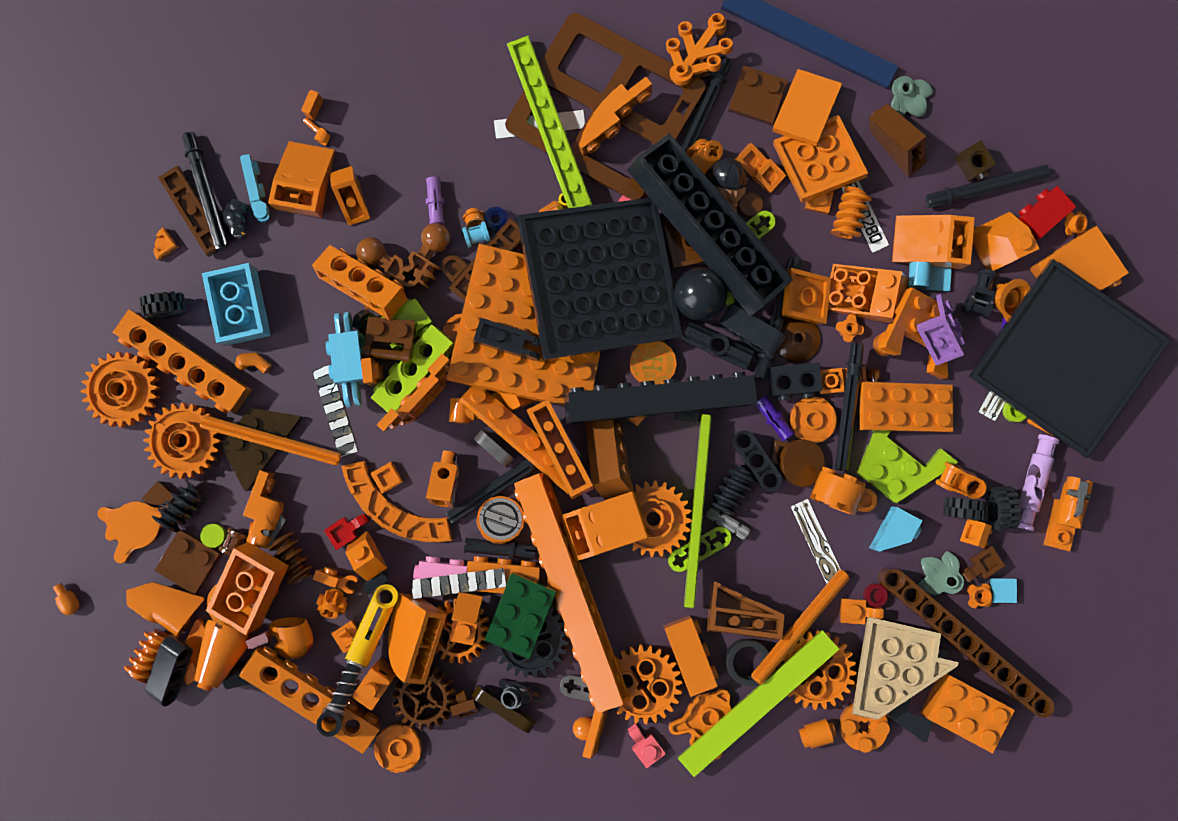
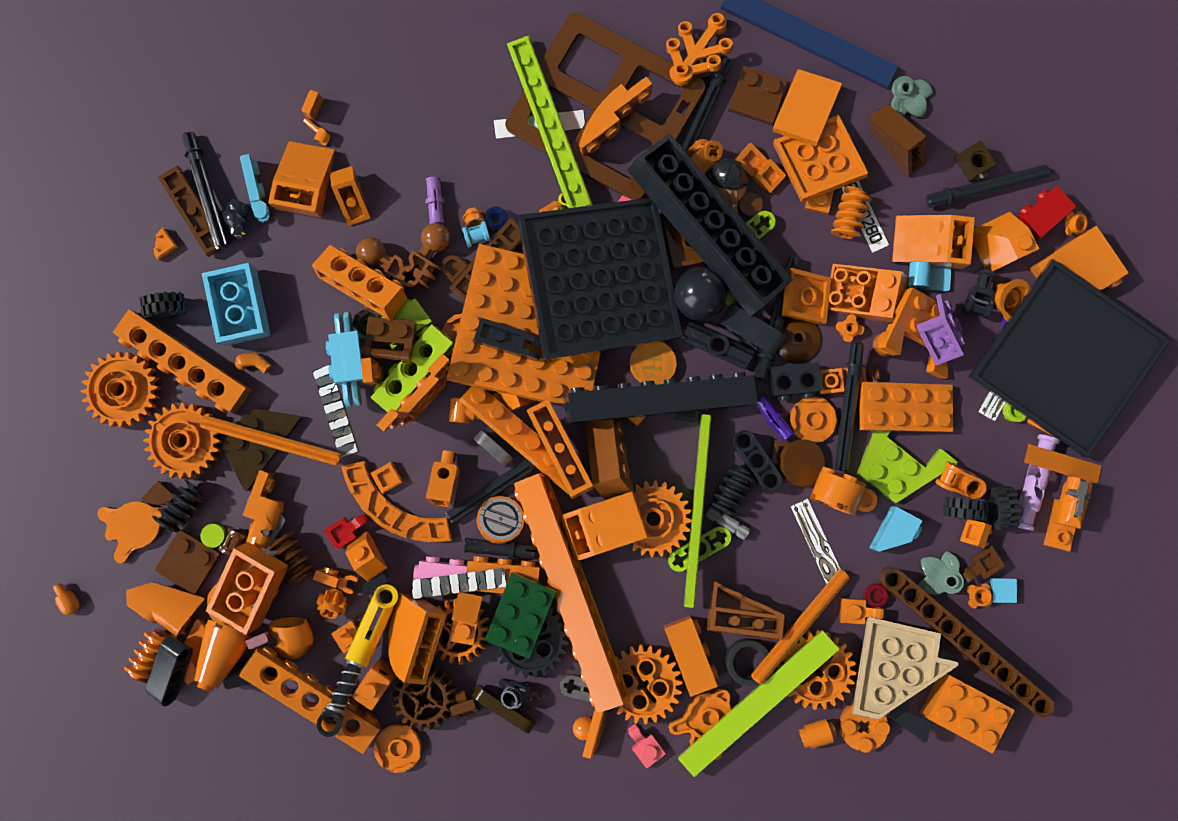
none -> orange sticker [1024,444,1102,484]

